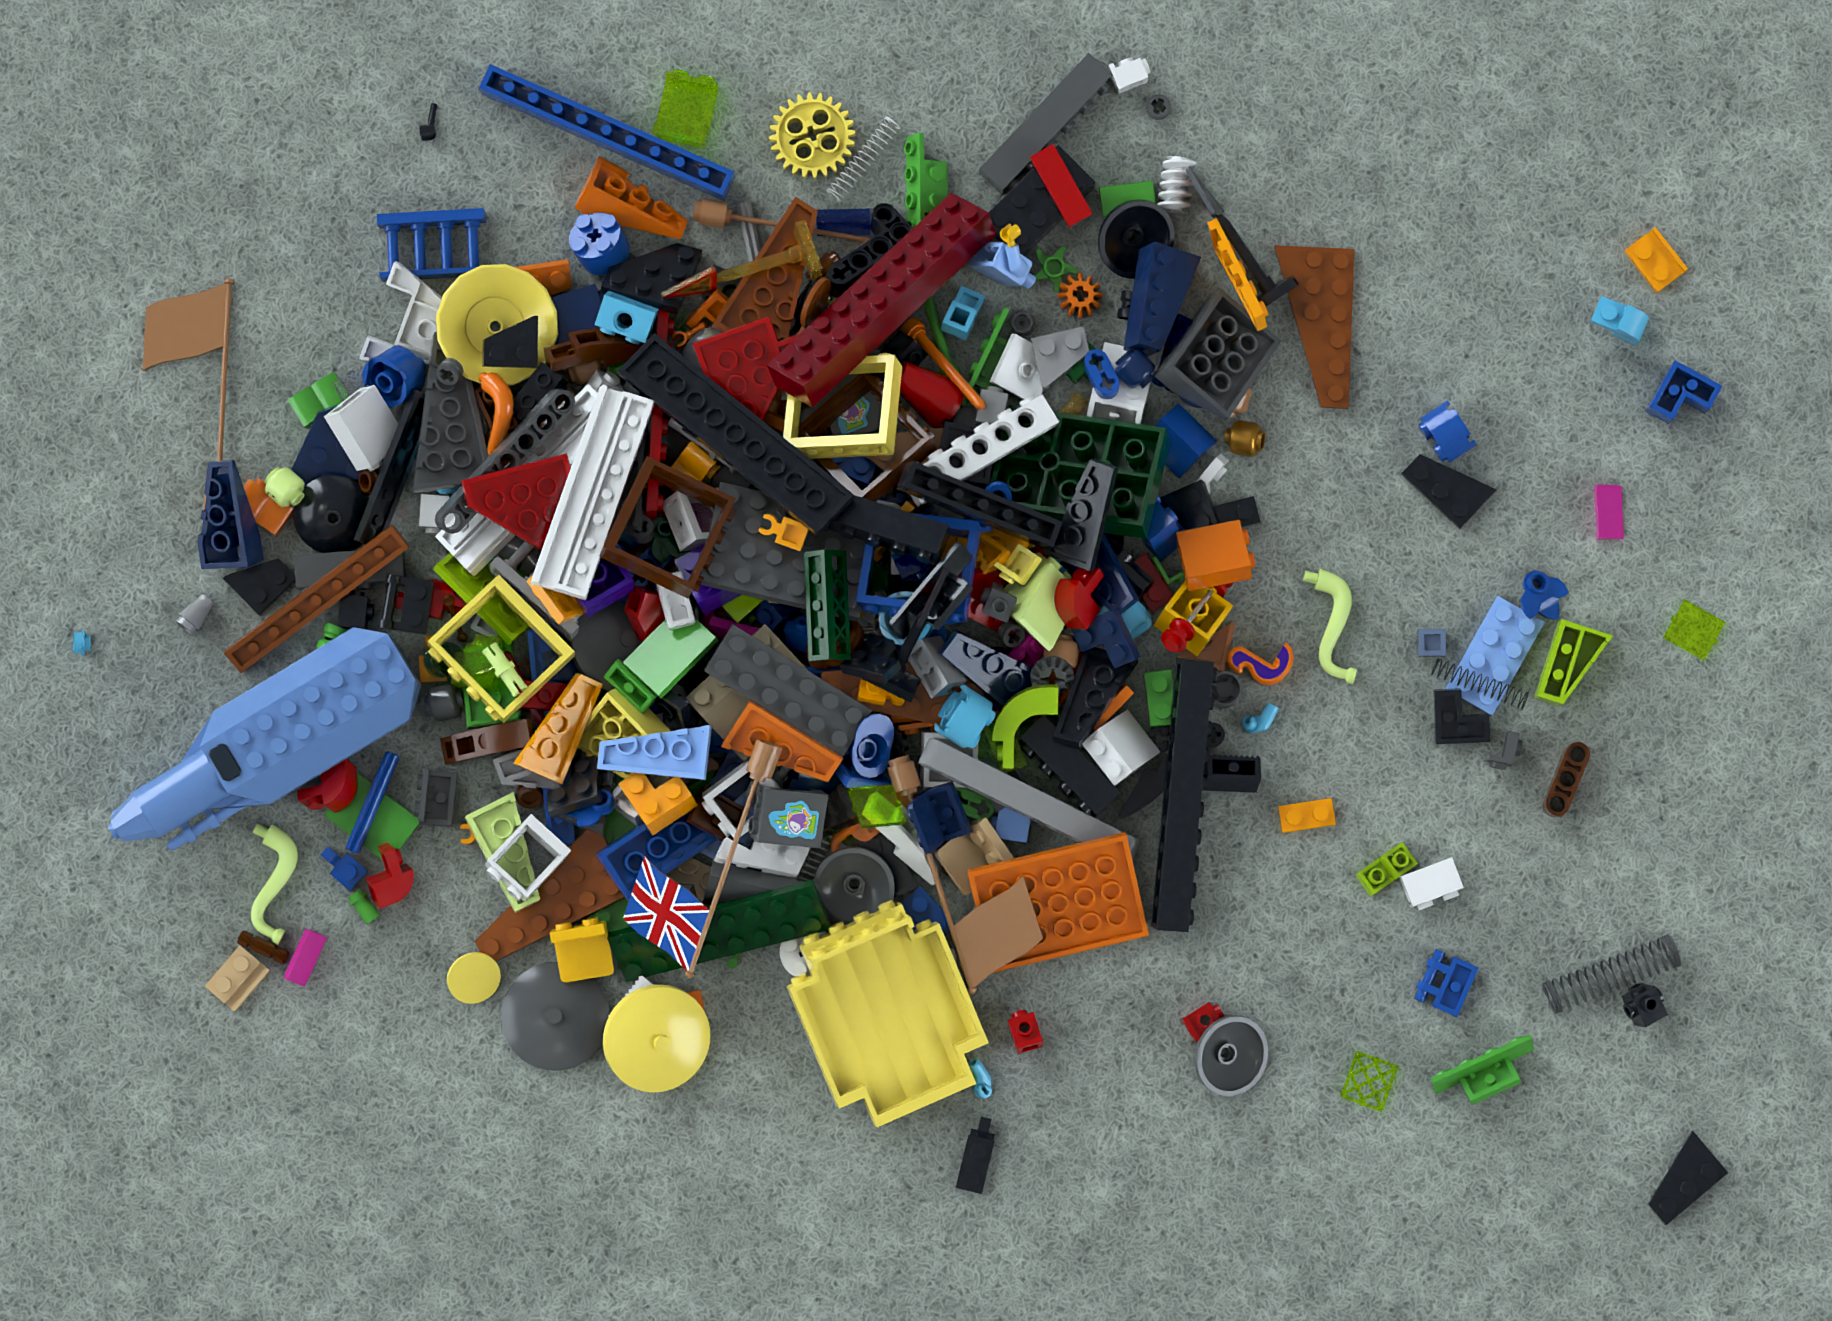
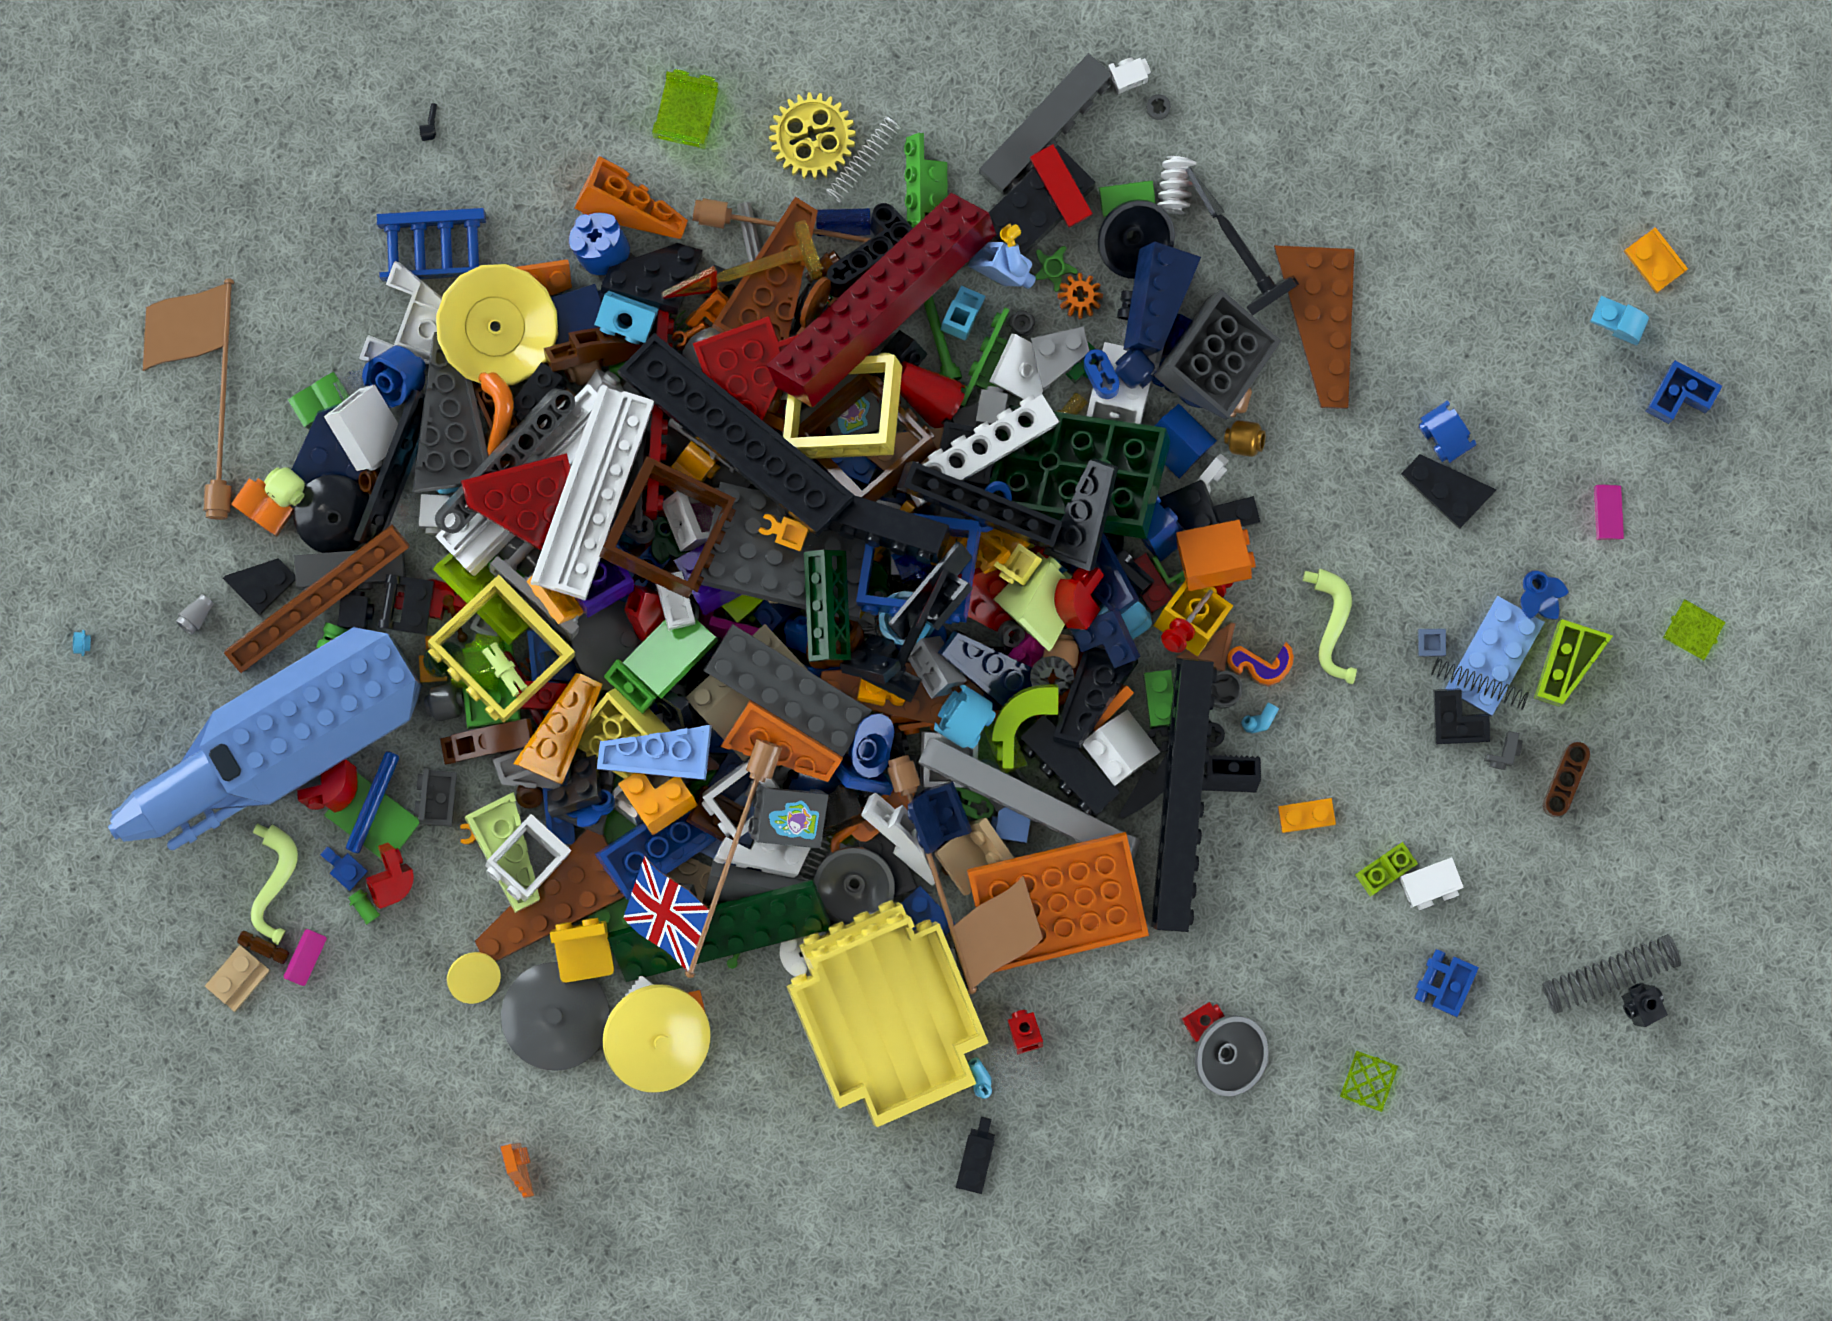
dark blue wedge [197,460,264,569] -> none
dark grey bush [436,358,464,385] -> none
blue brick [479,64,735,201] -> none
black wing [482,316,538,368] -> none
clear neon green piece [847,785,906,828] -> none
orange piece [901,317,986,410] -> none
dark grey bracket [979,581,1017,622] -> none
light orange wing [1207,218,1269,331] -> none
bright green bracket [1431,1034,1534,1105] -> none
black wing [1648,1131,1728,1225] -> none
none -> orange wing [500,1143,534,1198]

